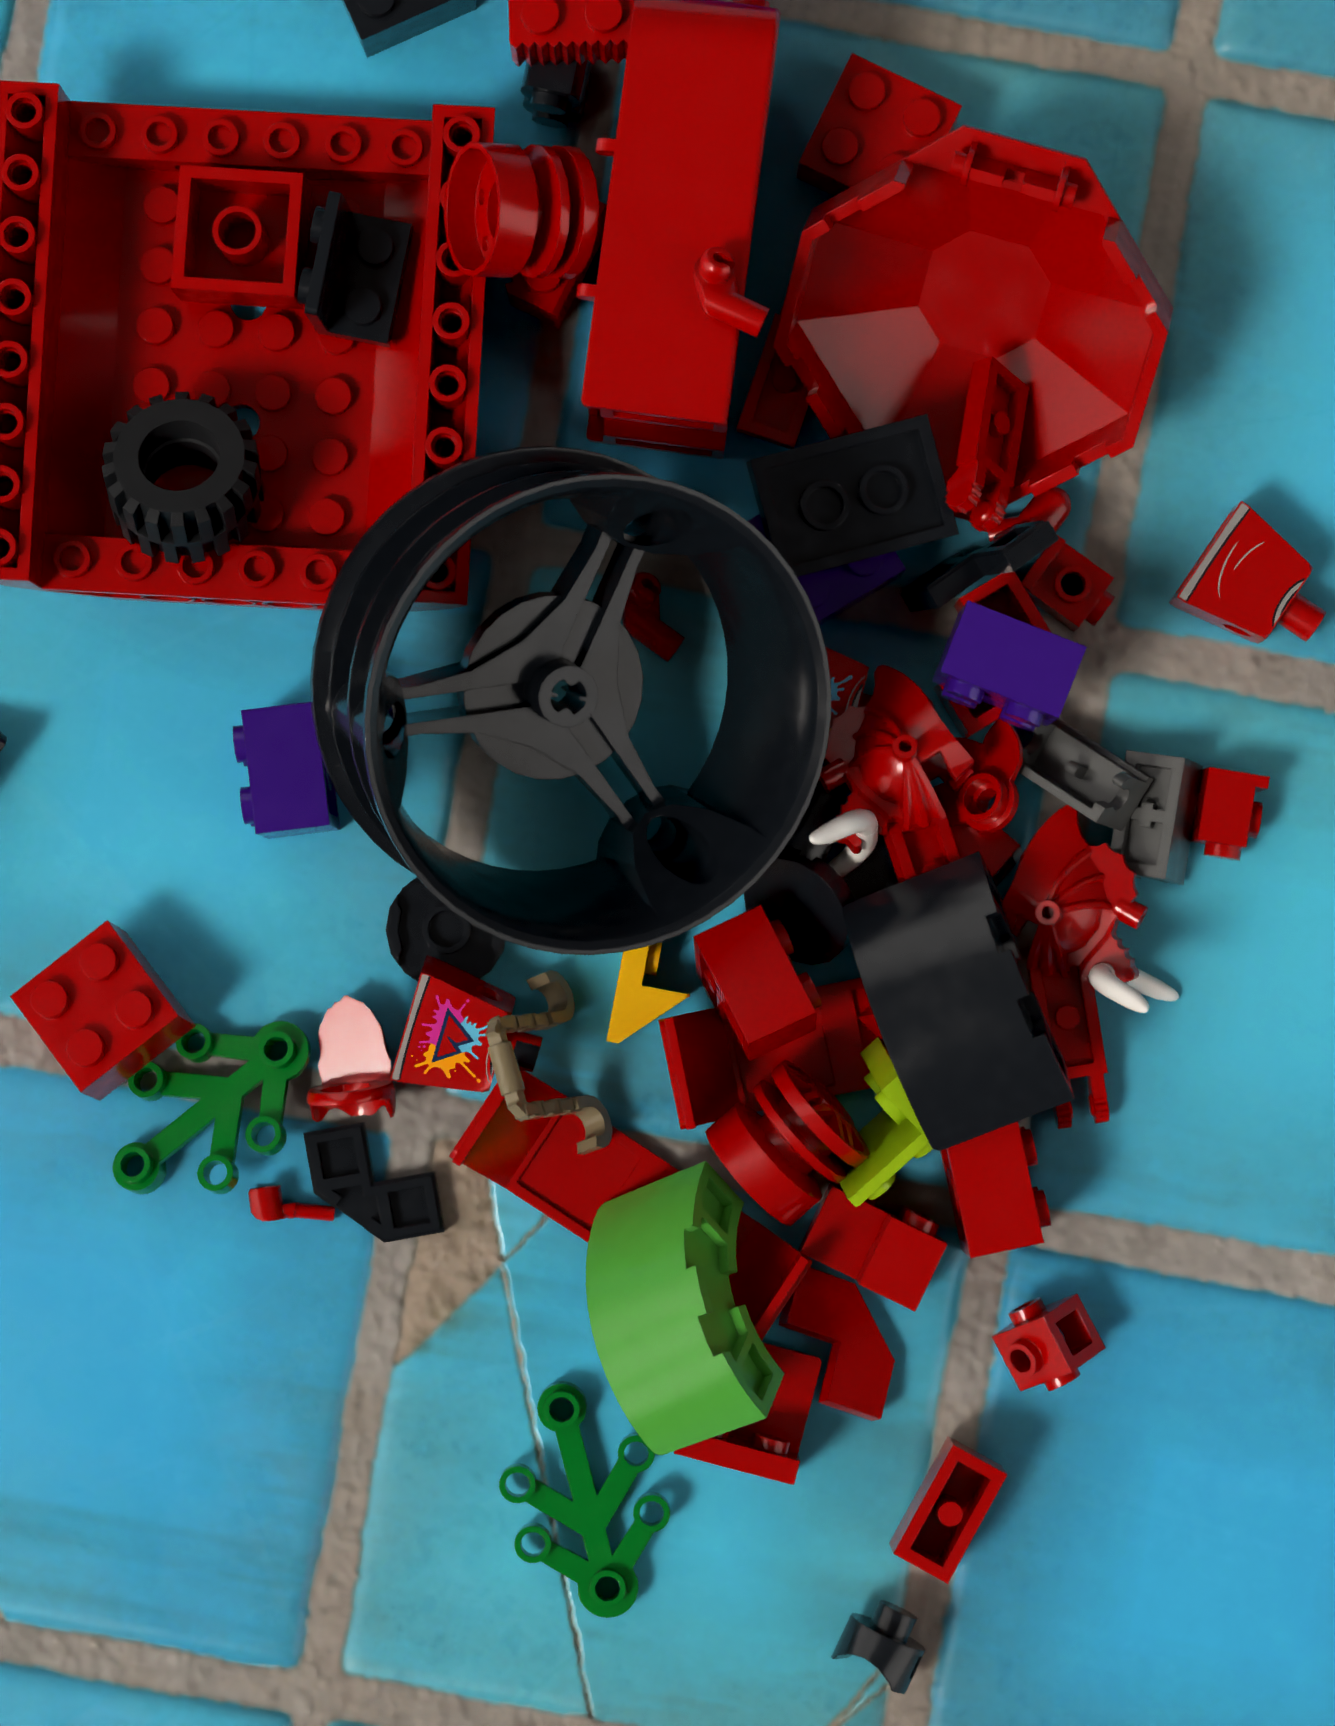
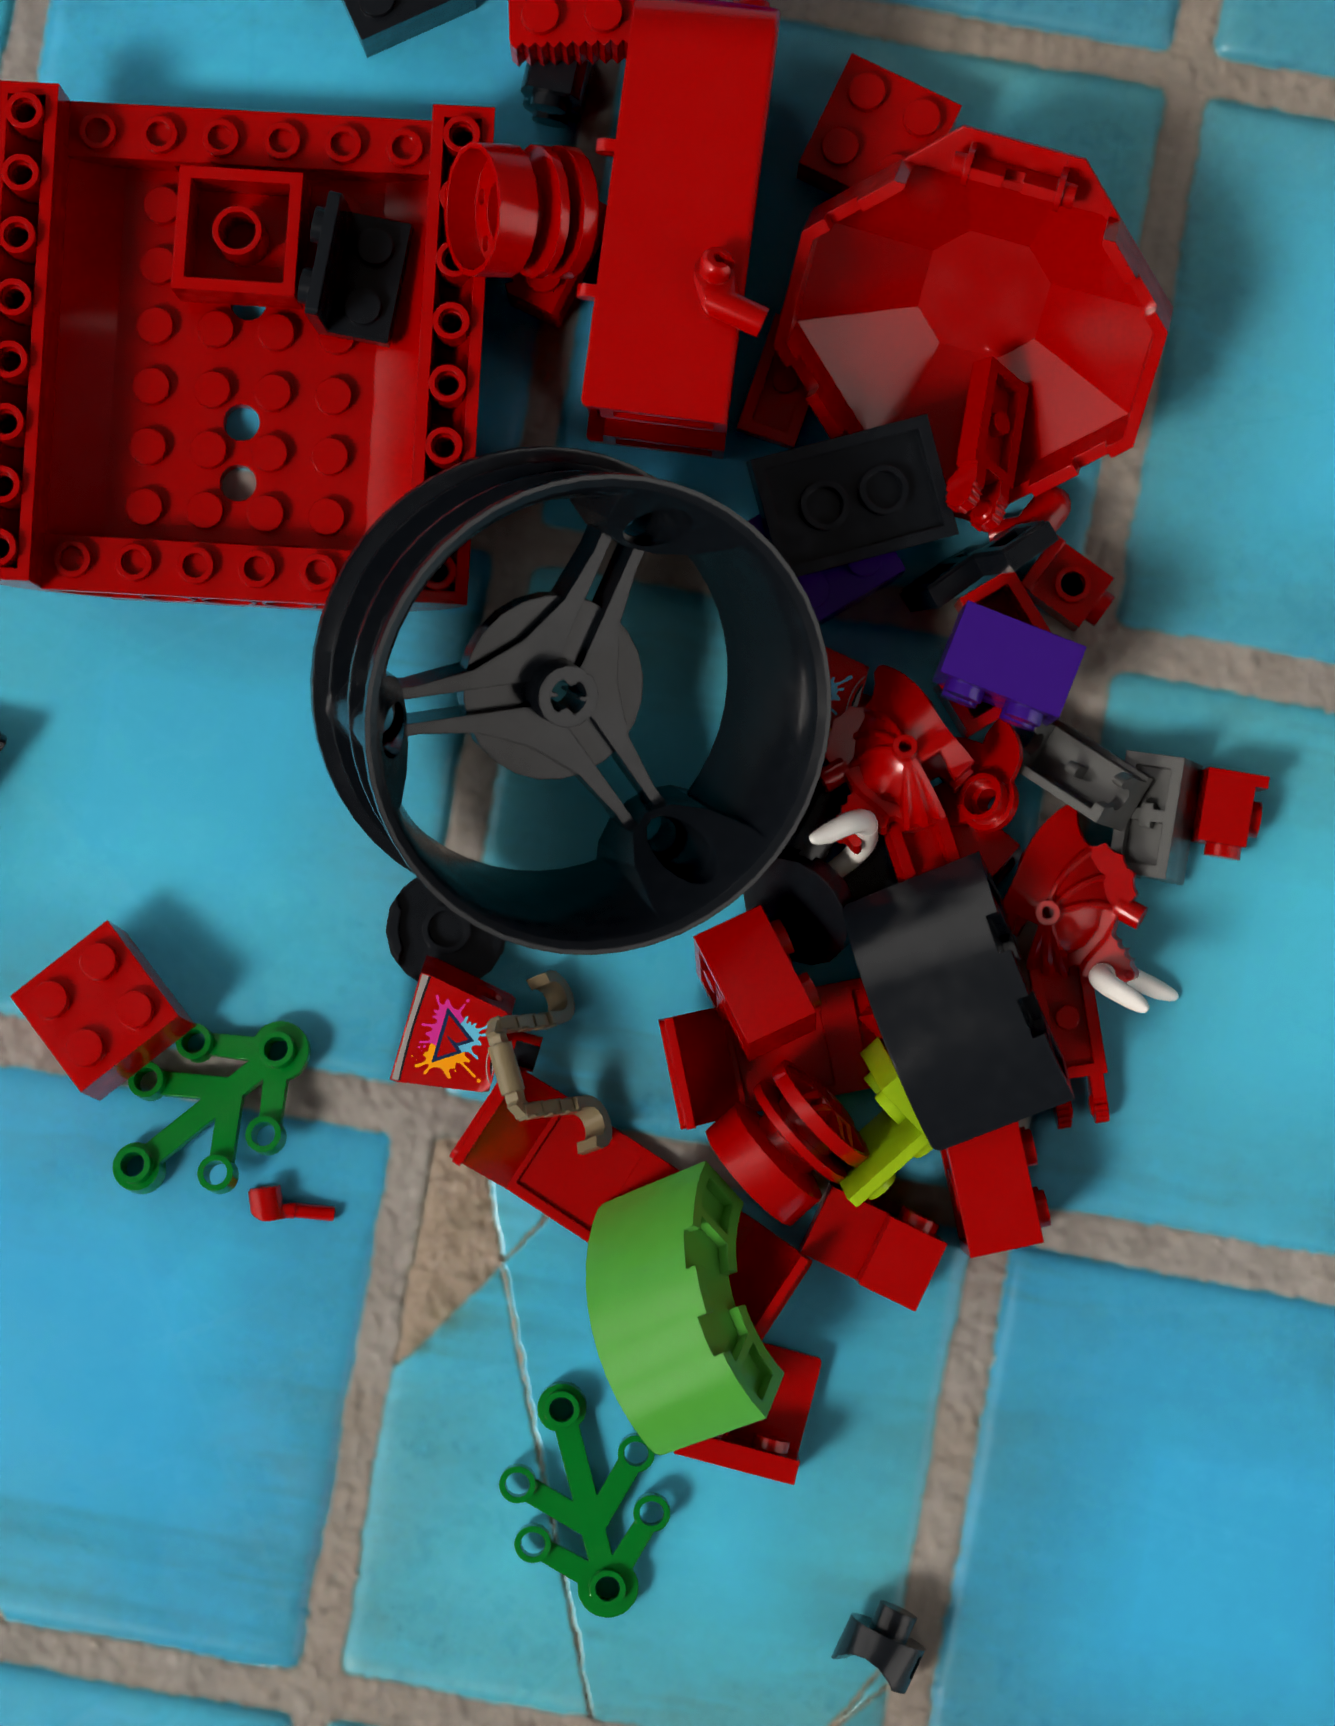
black tyre [102,392,265,563] -> none
dark purple brick [233,702,341,839] -> none
black tile [303,1122,446,1243] -> none
piece [307,995,396,1122] -> none
yellow slope [606,941,690,1043] -> none
red arm [622,572,685,662] -> none
red tile [779,1268,895,1421] -> none
red brick [889,1436,1008,1584] -> none
red brick [992,1293,1106,1391] -> none
red torso [1169,501,1326,644] -> none

